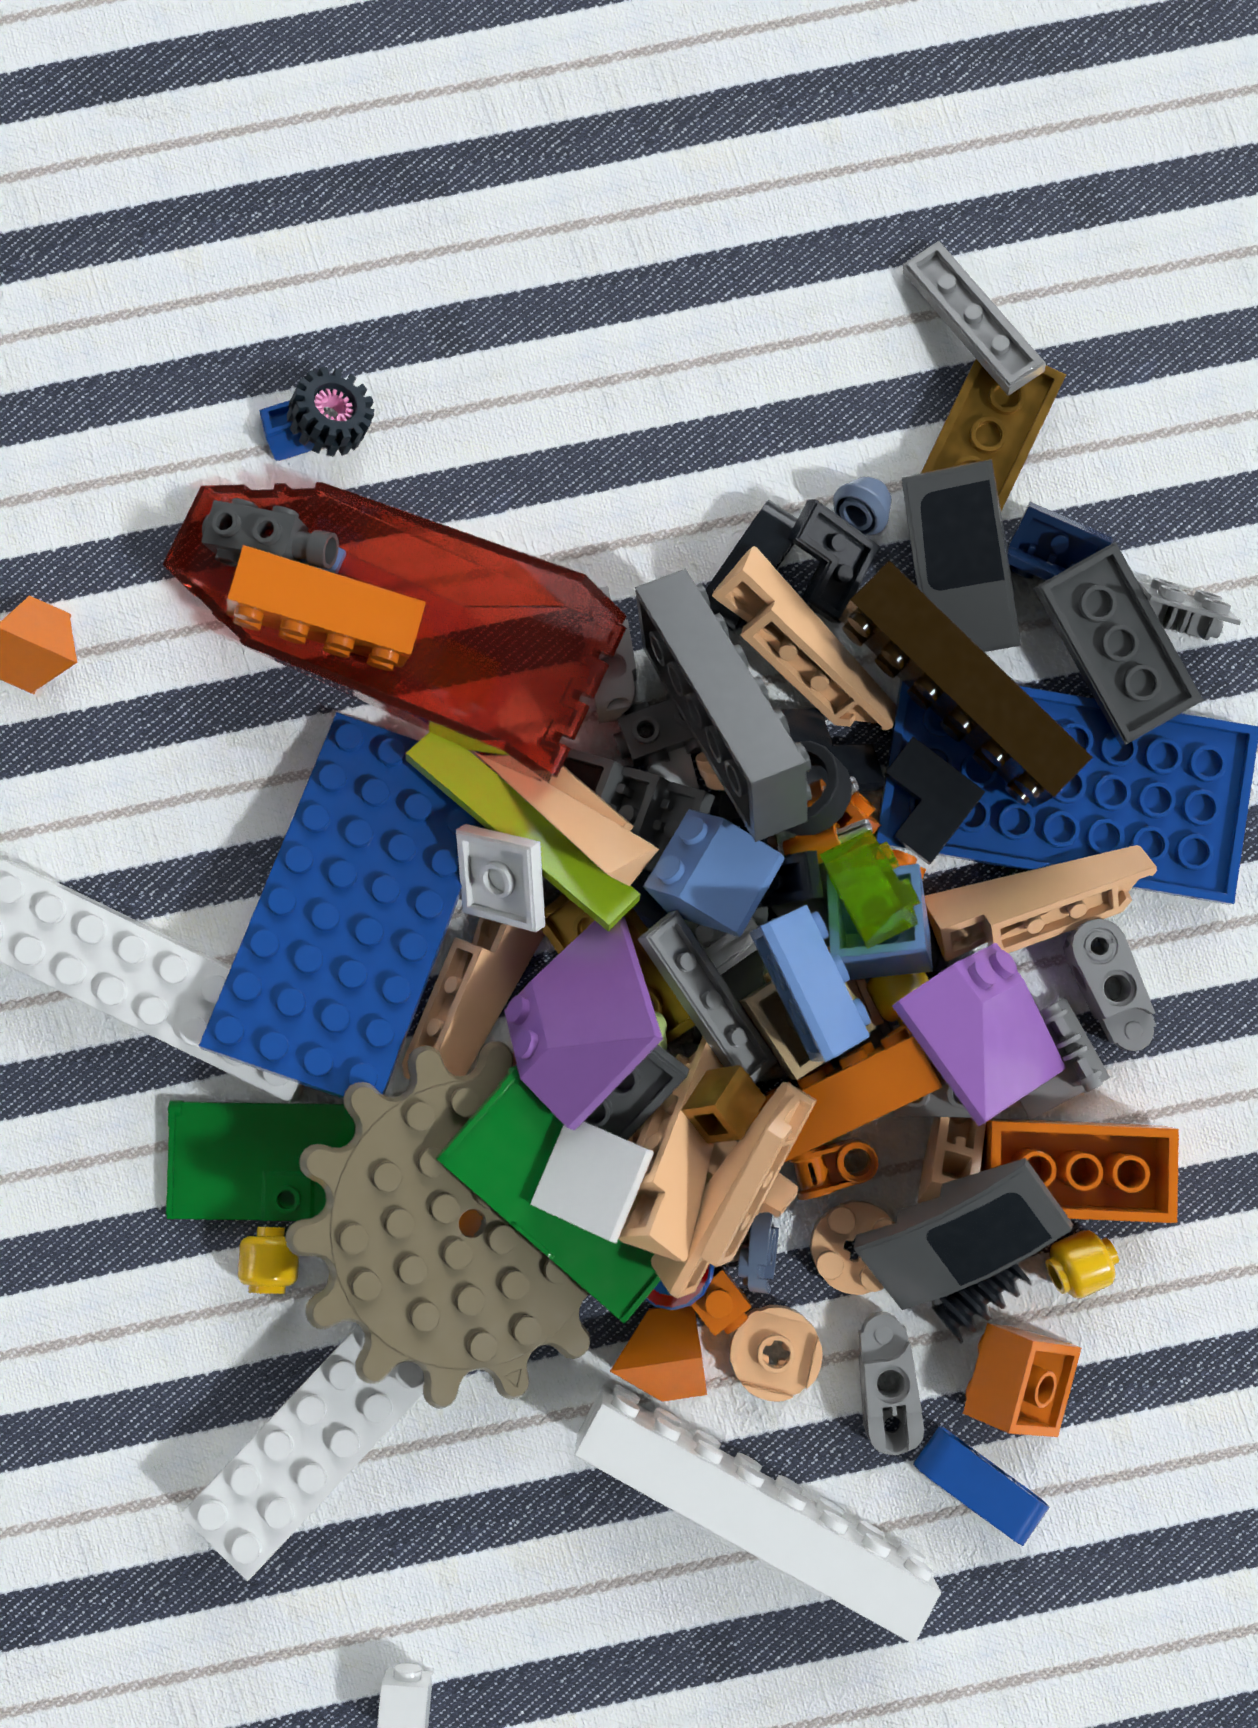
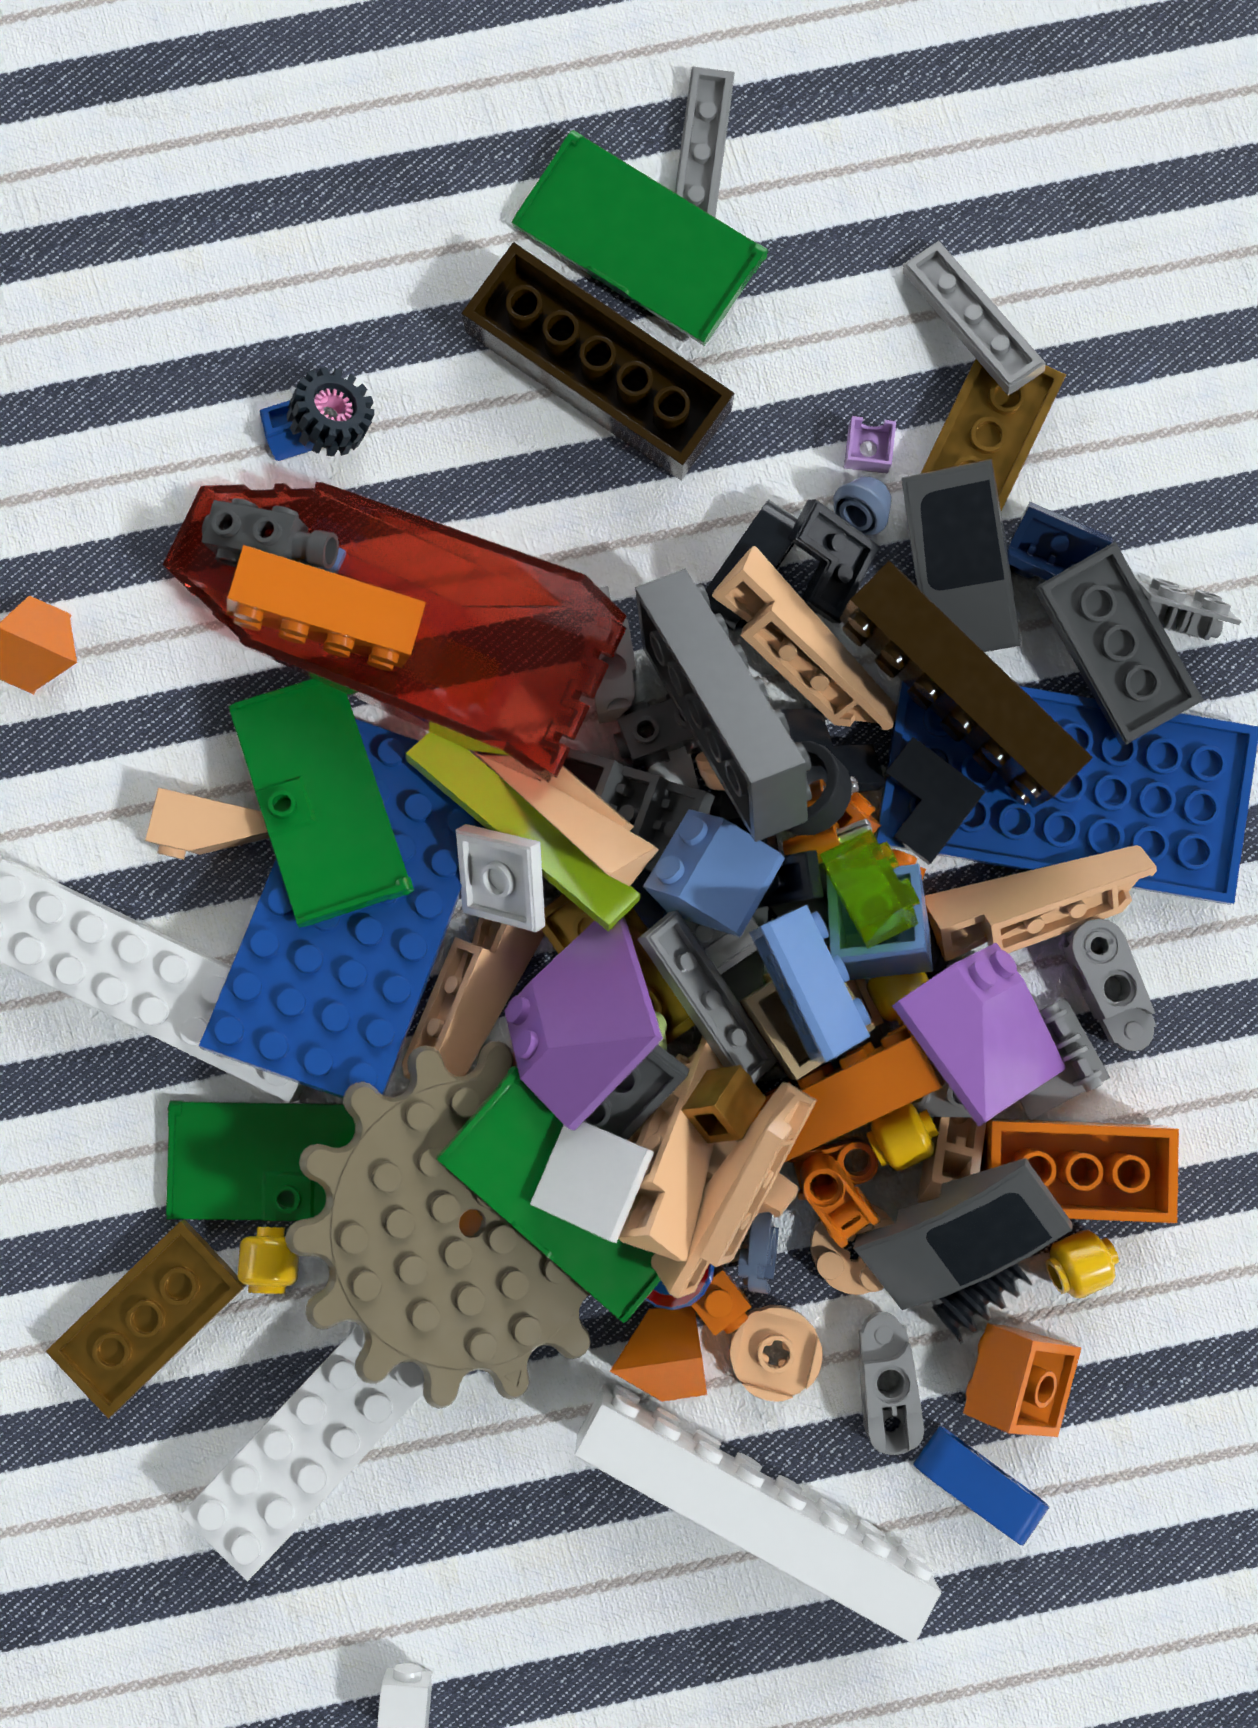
none -> pearl gold plate [46,1219,247,1419]
none -> light nougat slope [145,788,270,860]
none -> green door [228,671,414,928]
none -> dark brown brick [461,242,735,481]
none -> green door [511,130,769,346]
none -> light grey tile [675,66,735,217]
none -> orange piece [800,1154,881,1248]
none -> lavender piece [844,416,896,473]
none -> yellow head [866,1103,939,1171]

